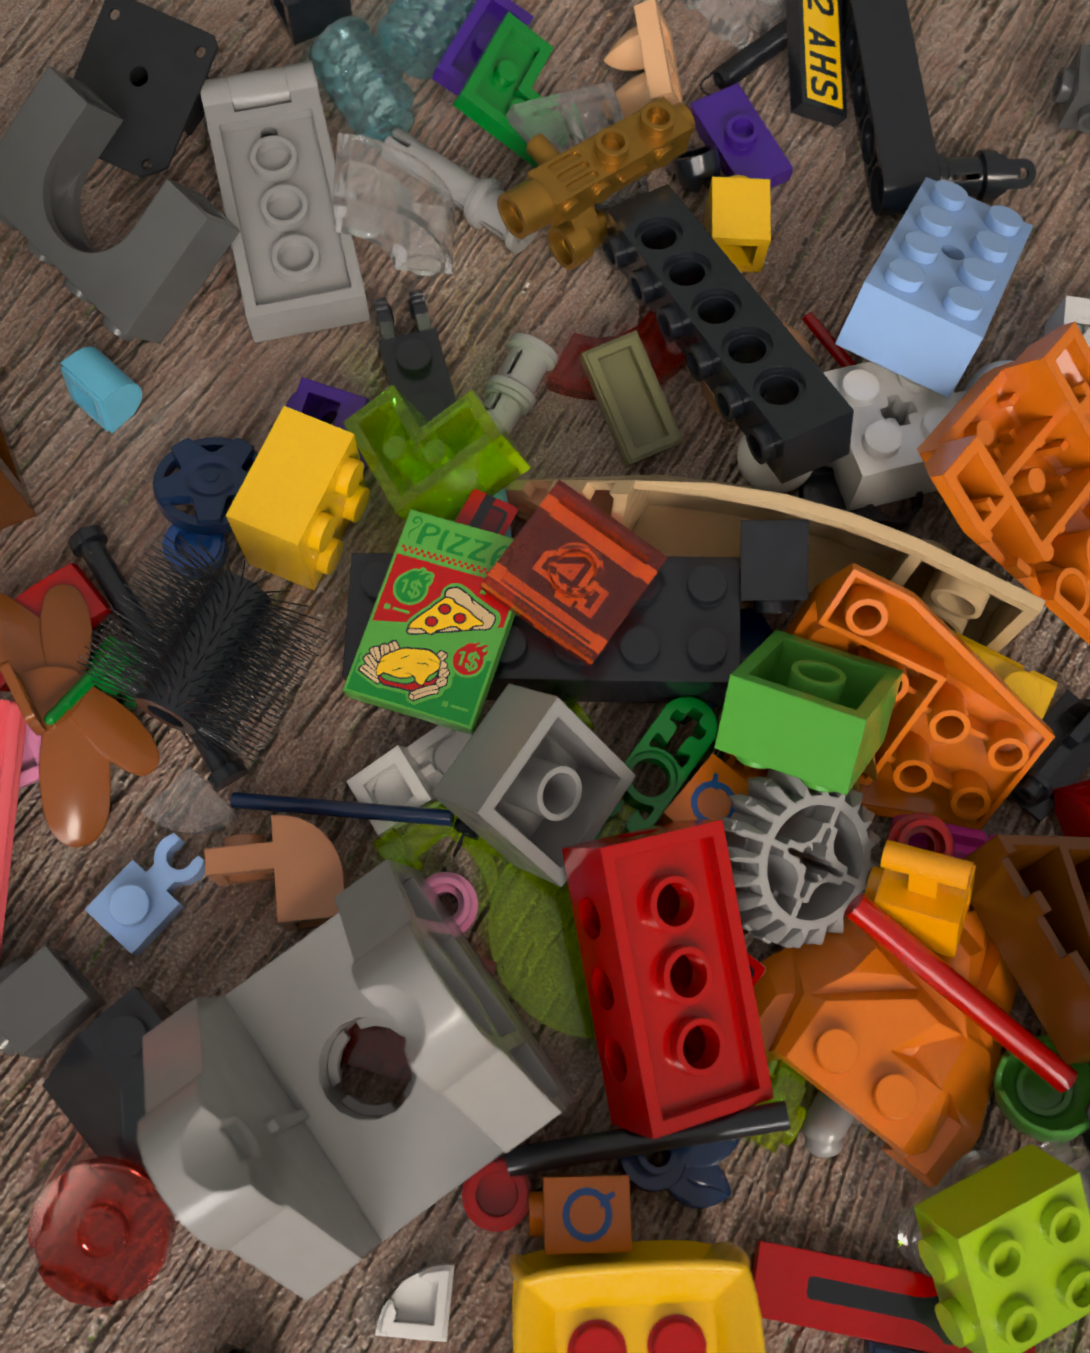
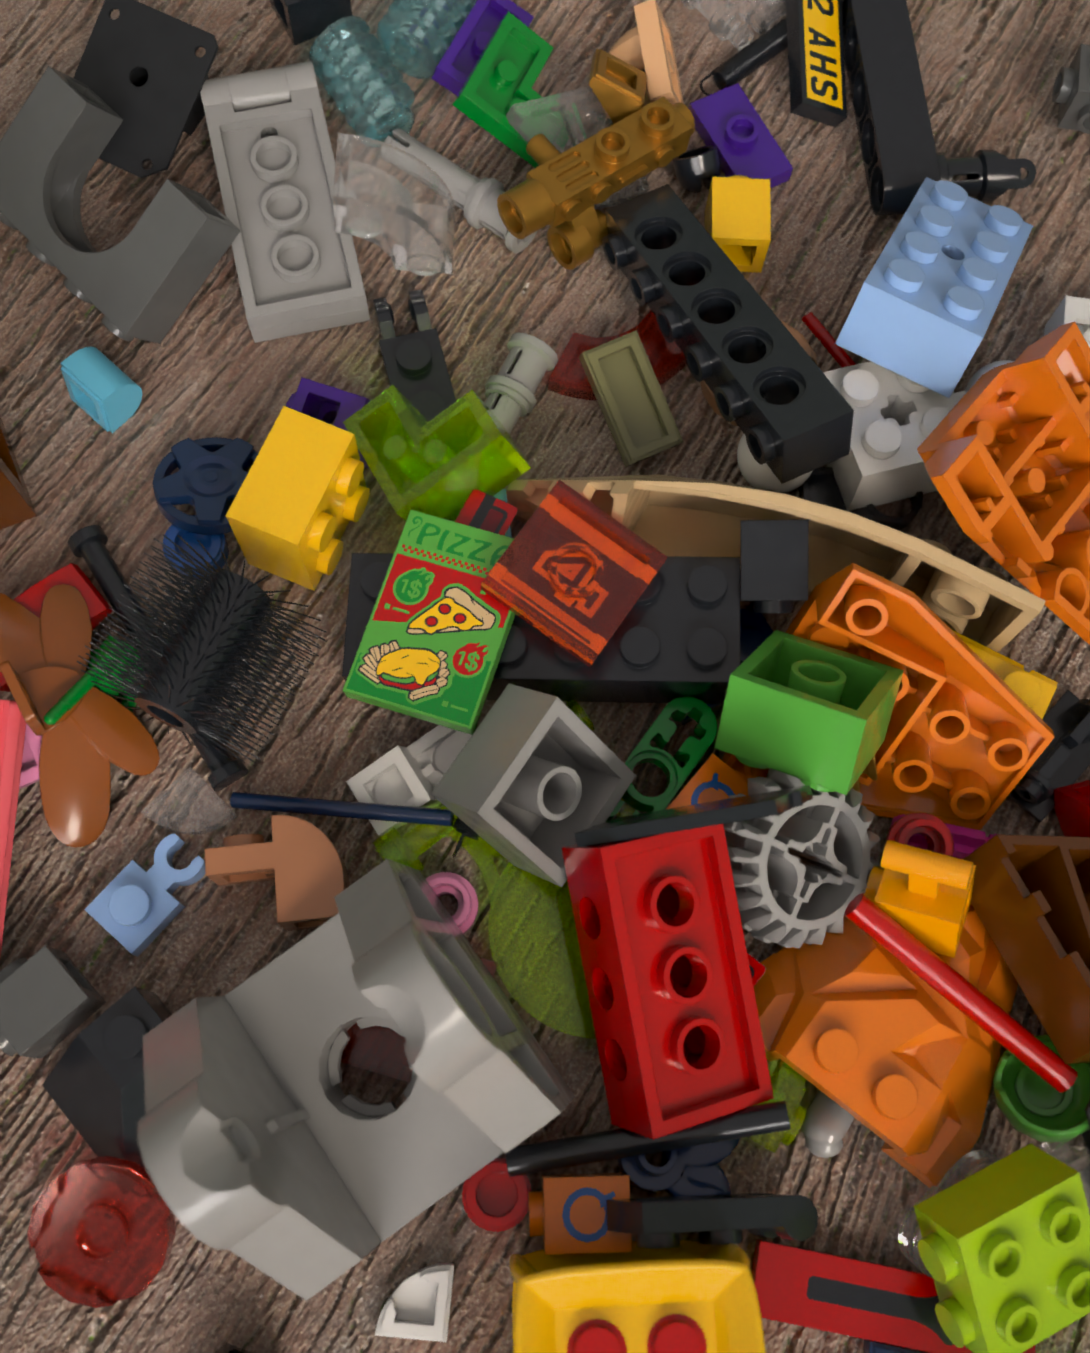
none -> black piece [574,785,813,847]
none -> pearl gold slope [588,49,647,124]
none -> black plate [606,1193,818,1249]

